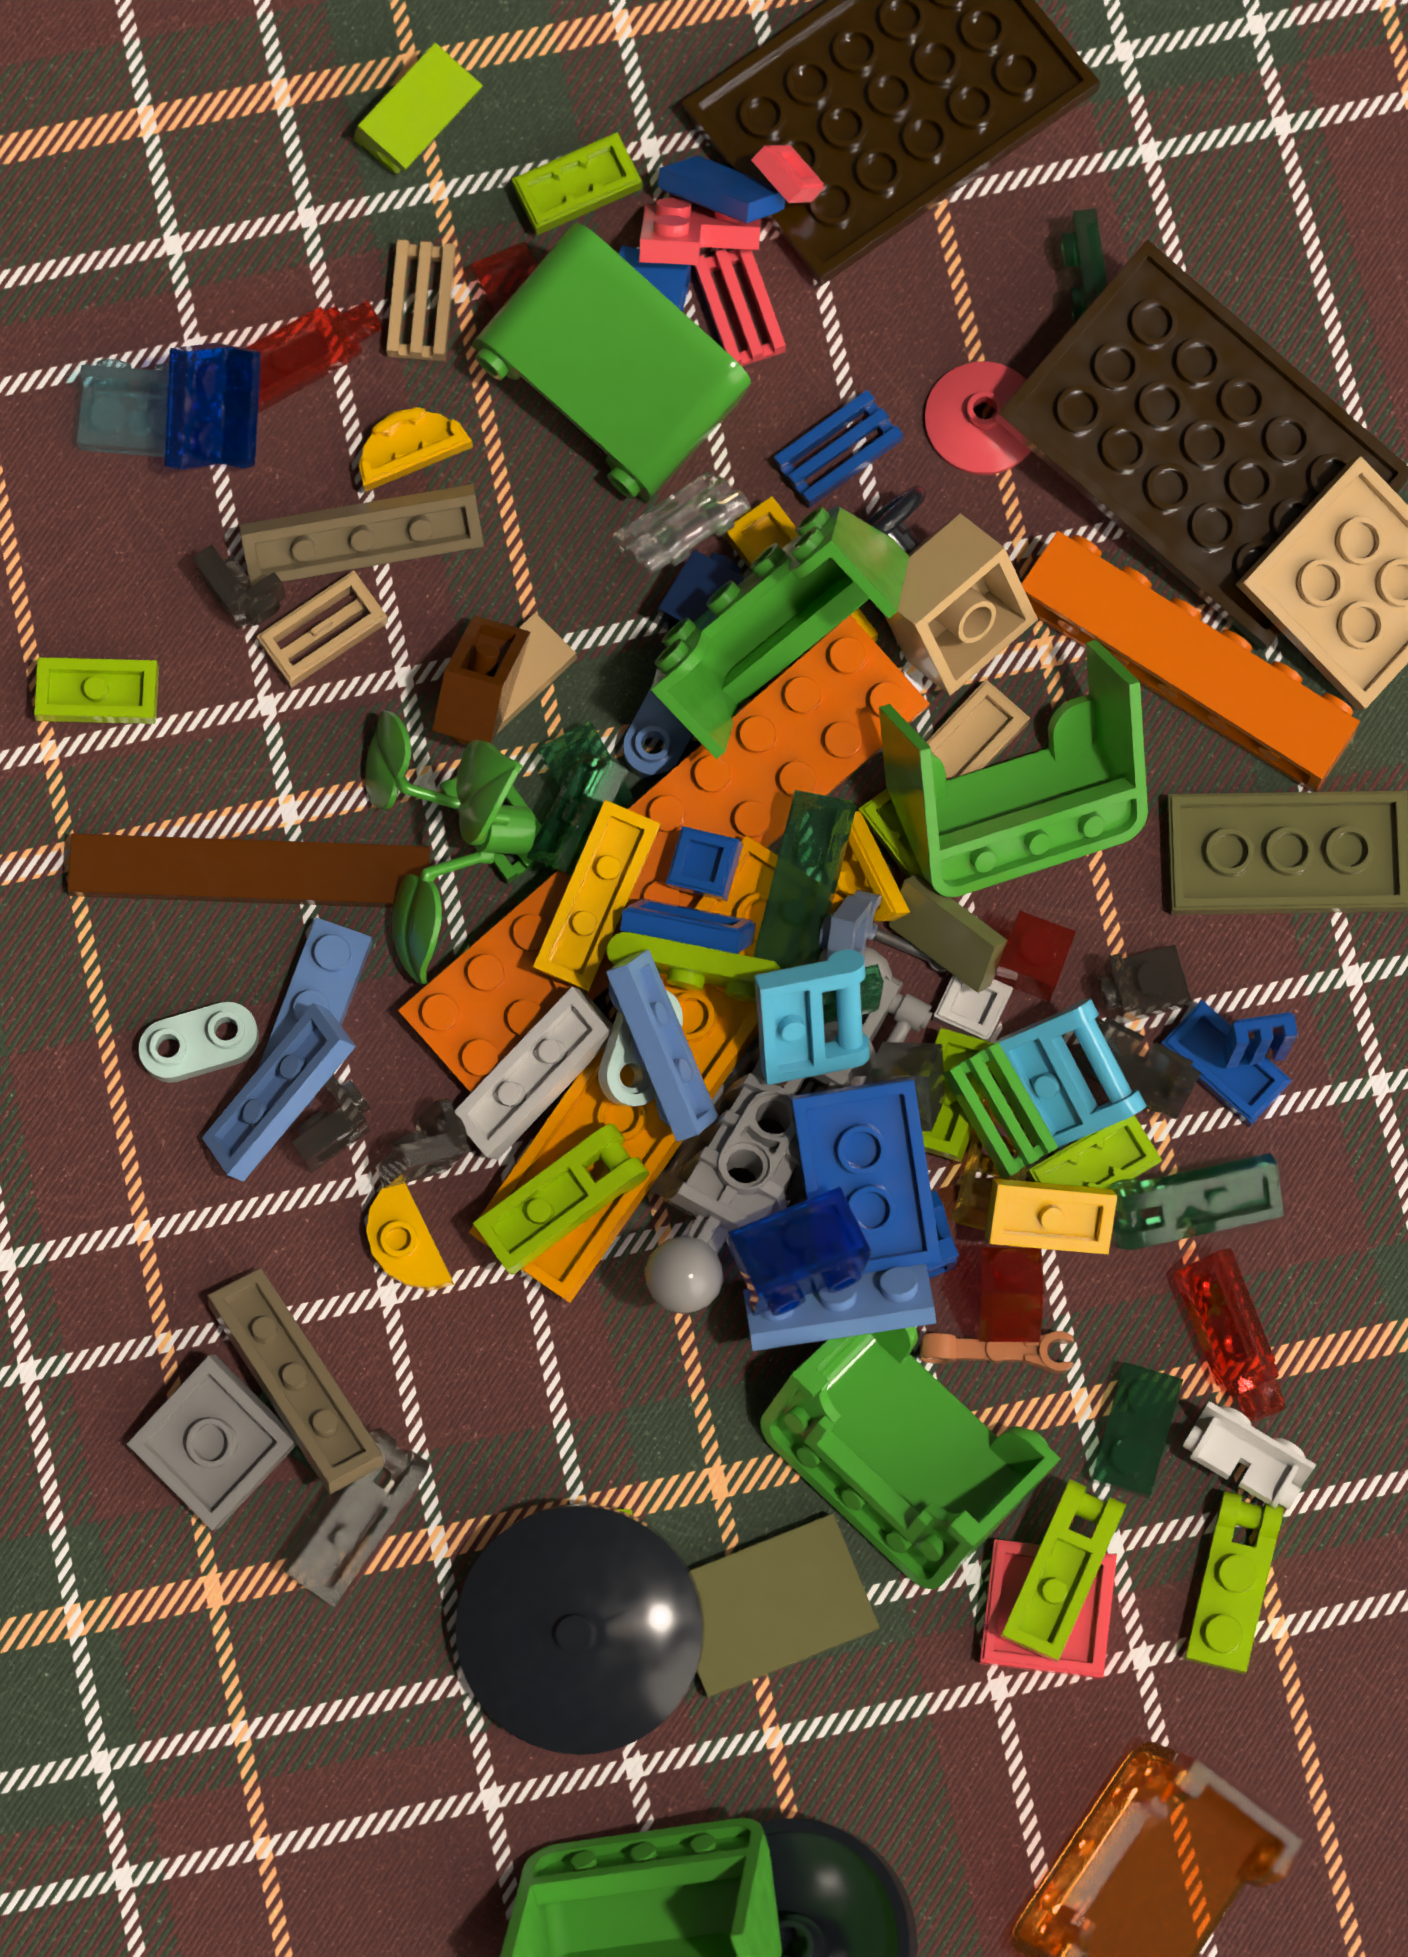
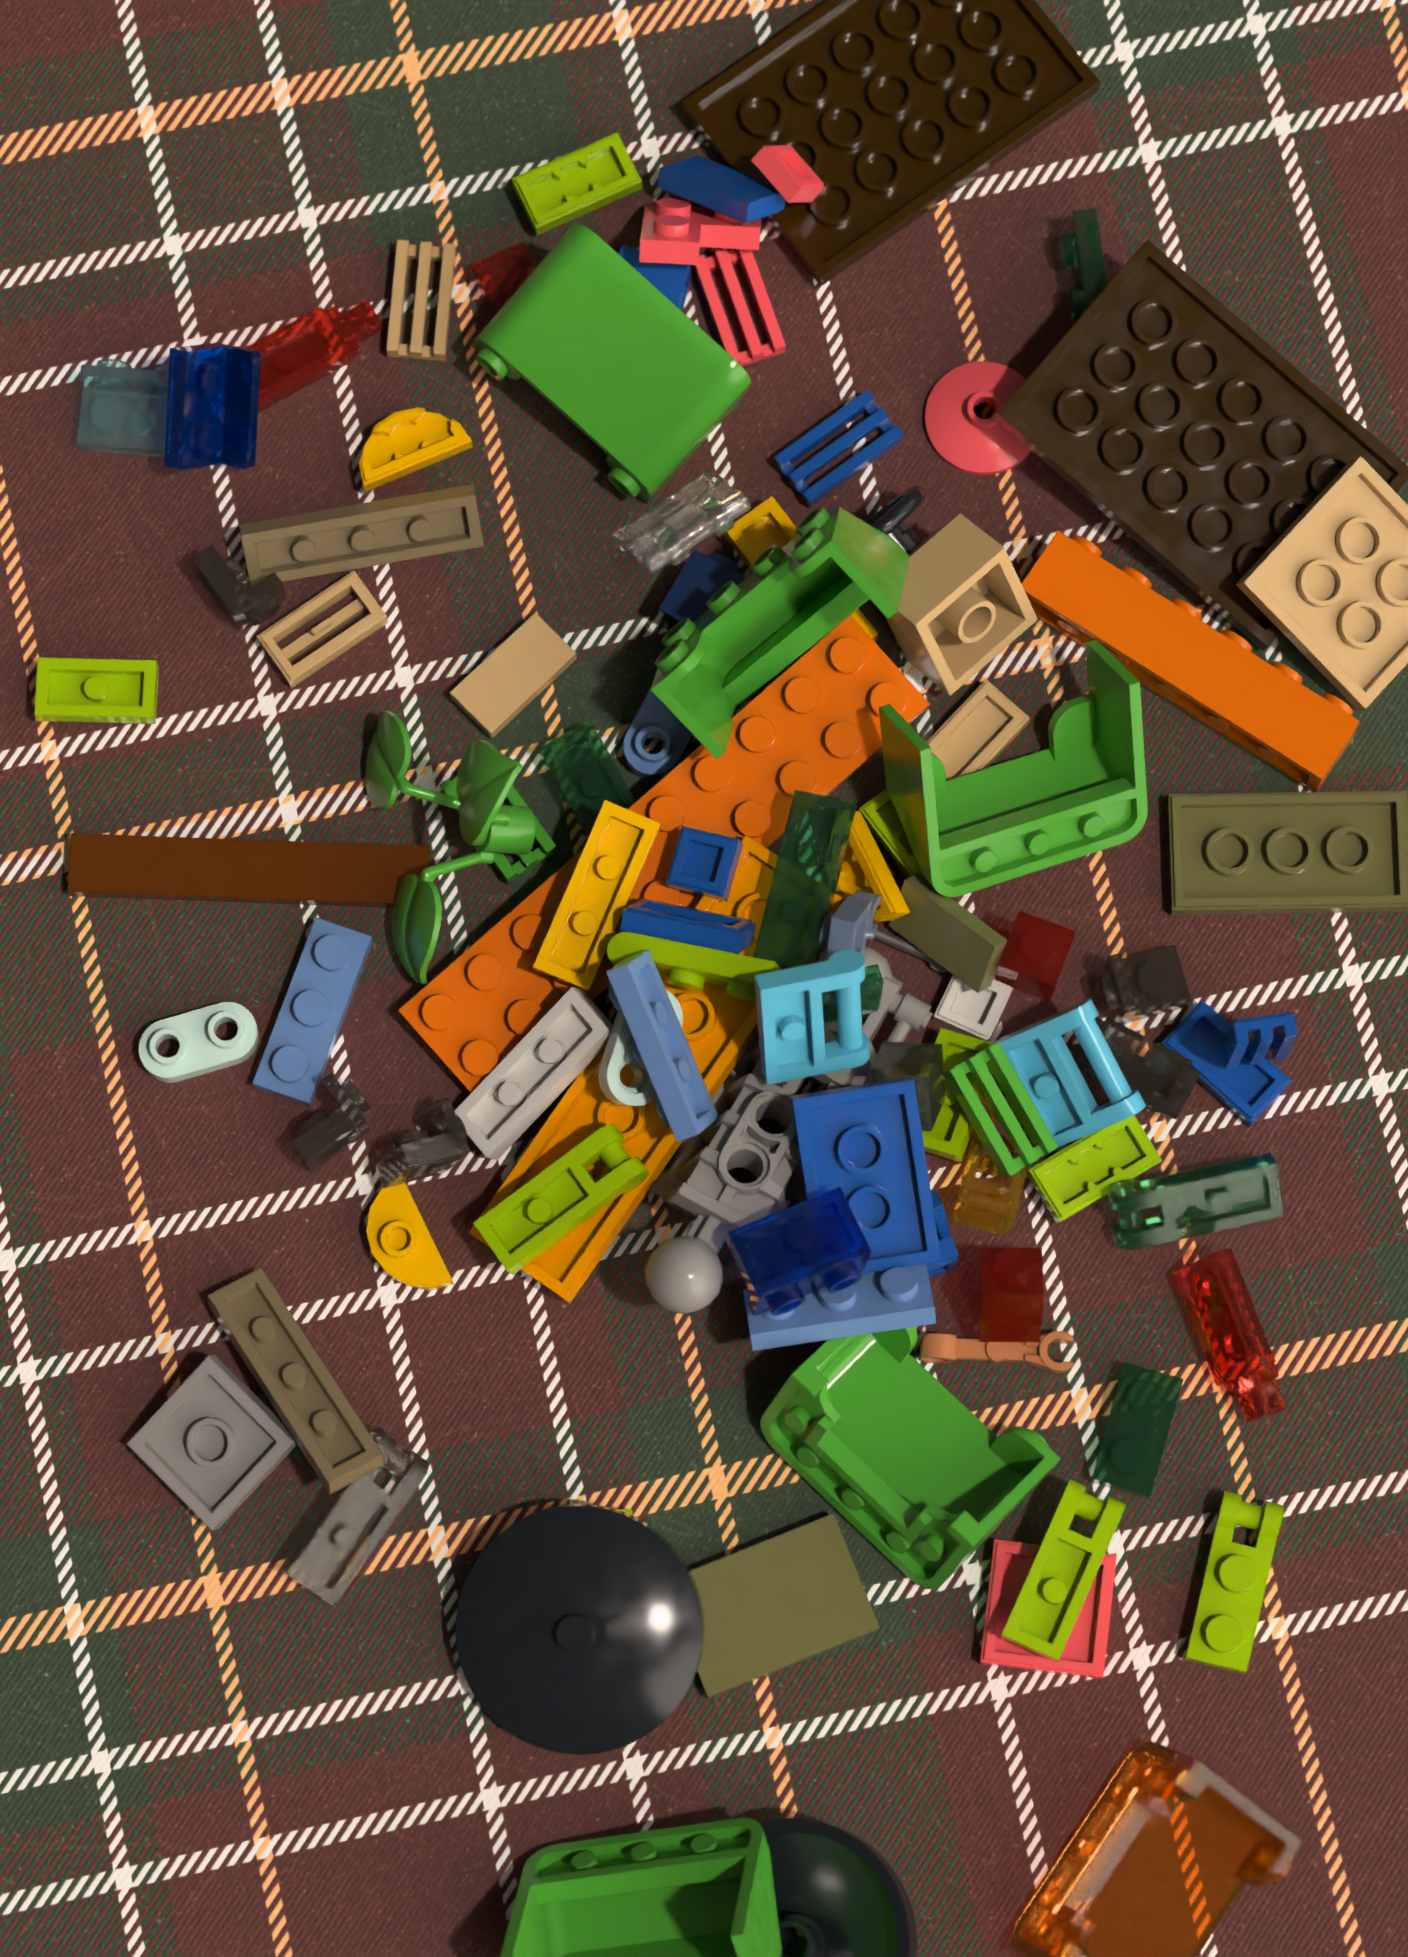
medium blue plate [202,1003,356,1182] -> none
lime hinge [353,42,483,175] -> none
reddish brown slope [432,615,531,745] -> none
clear green tile [527,751,629,877] -> none
yellow plate [985,1178,1117,1254] -> none
white hinge [1182,1401,1316,1510] -> none

